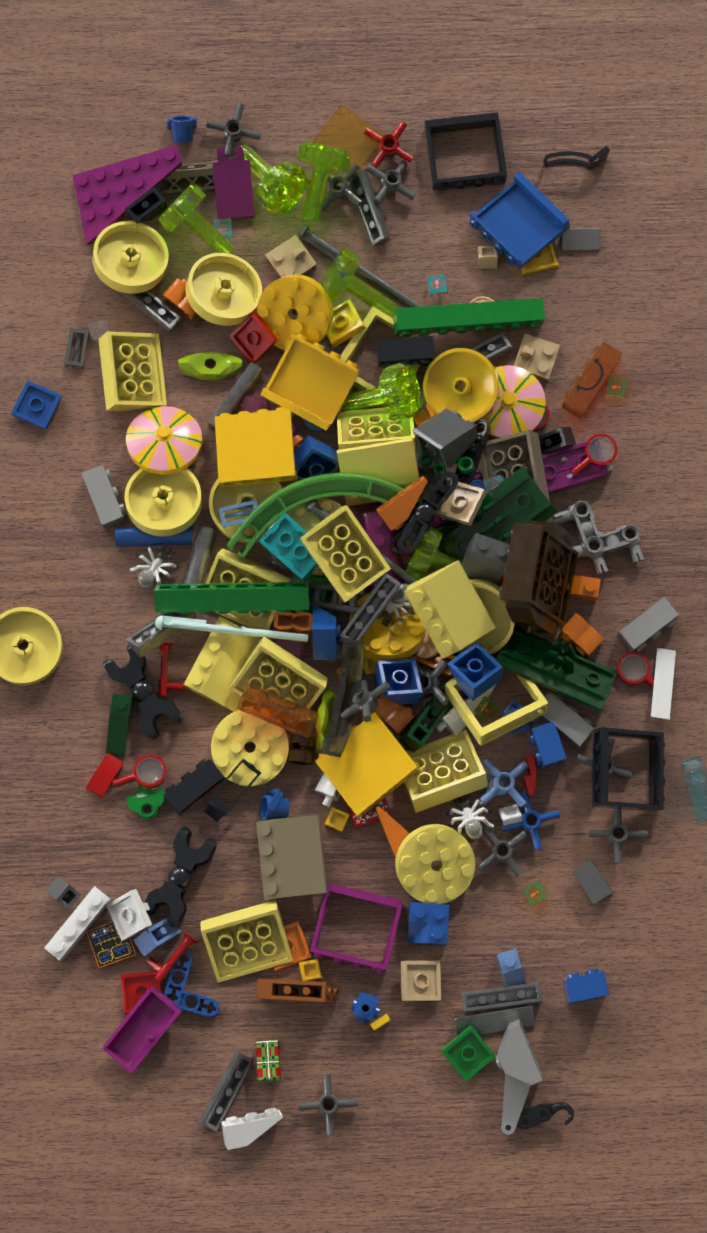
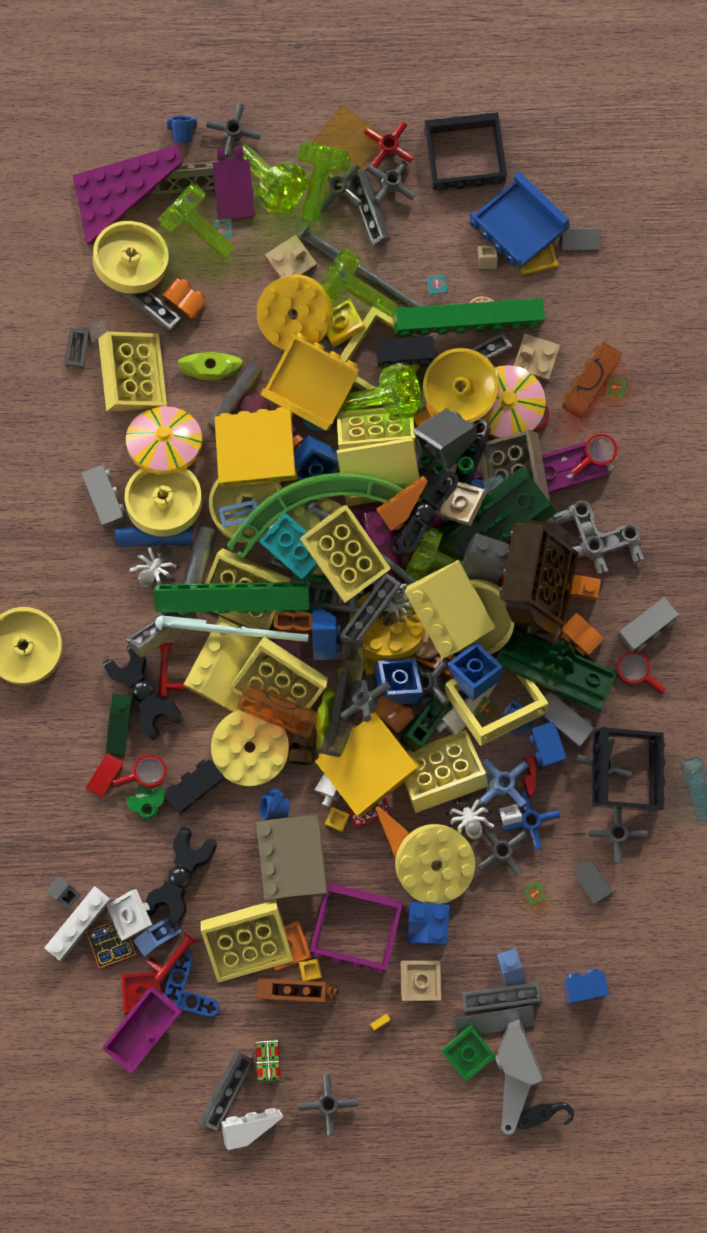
blue plate [11,380,62,430] -> none
black slope [125,187,167,224] -> none
light yellow piece [185,253,262,326] -> none
black piece [202,759,261,822] -> none
red tile [229,311,278,364] -> none
blue brick [351,992,380,1024] -> none
black slope [538,427,576,455] -> none
black piece [543,146,610,169] -> none
white sticker [651,648,676,720] -> none

